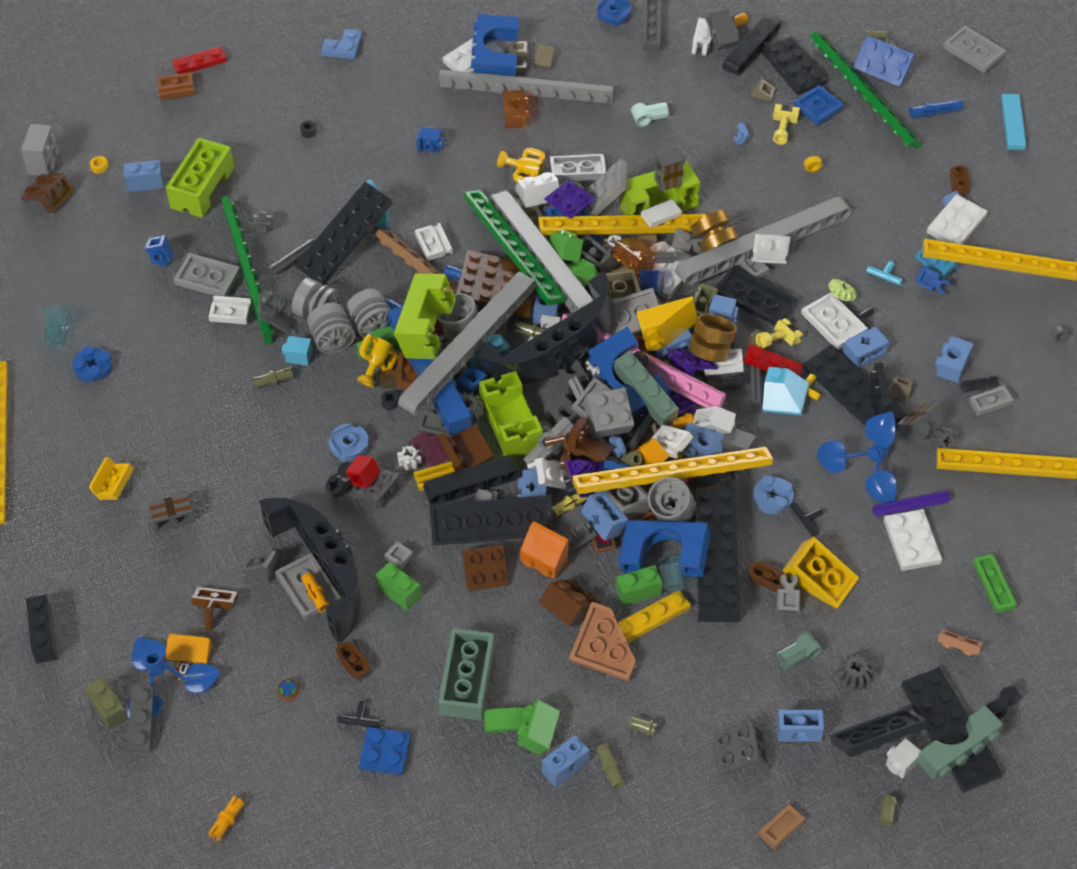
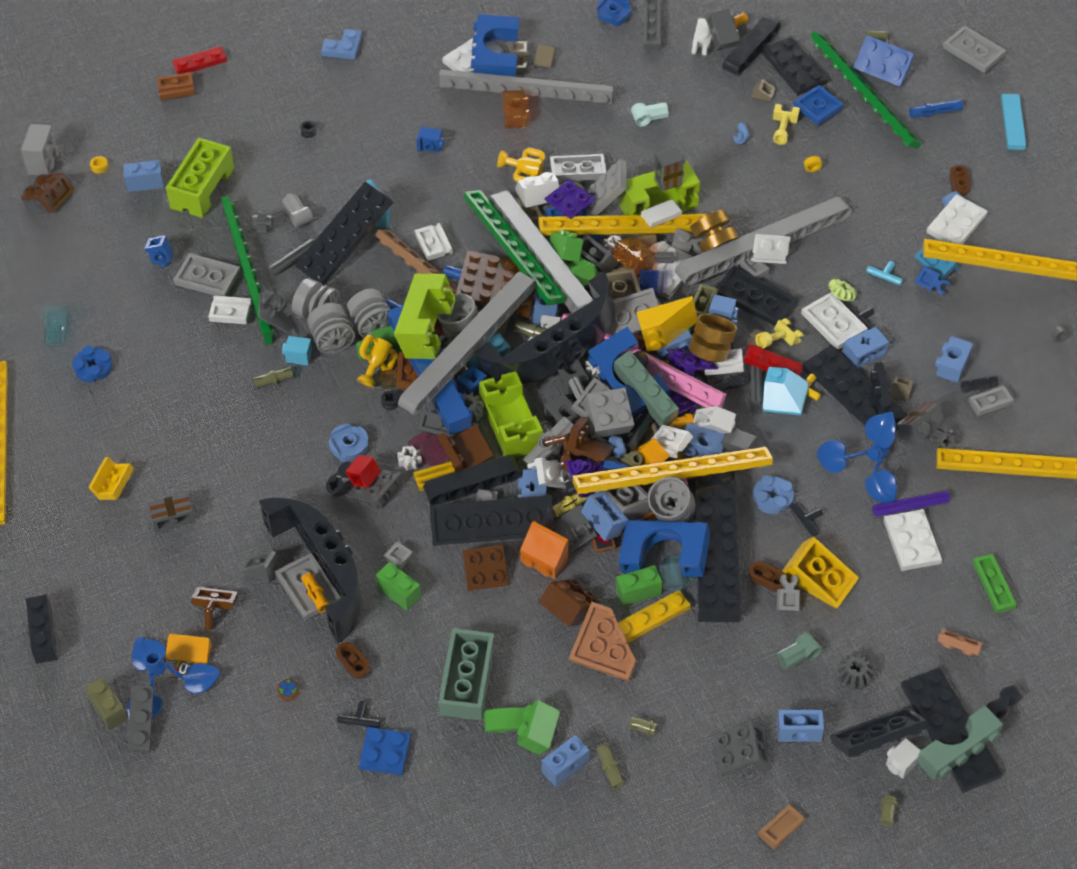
light orange pin [208,796,245,841] -> none
none -> light grey piece [282,193,313,228]

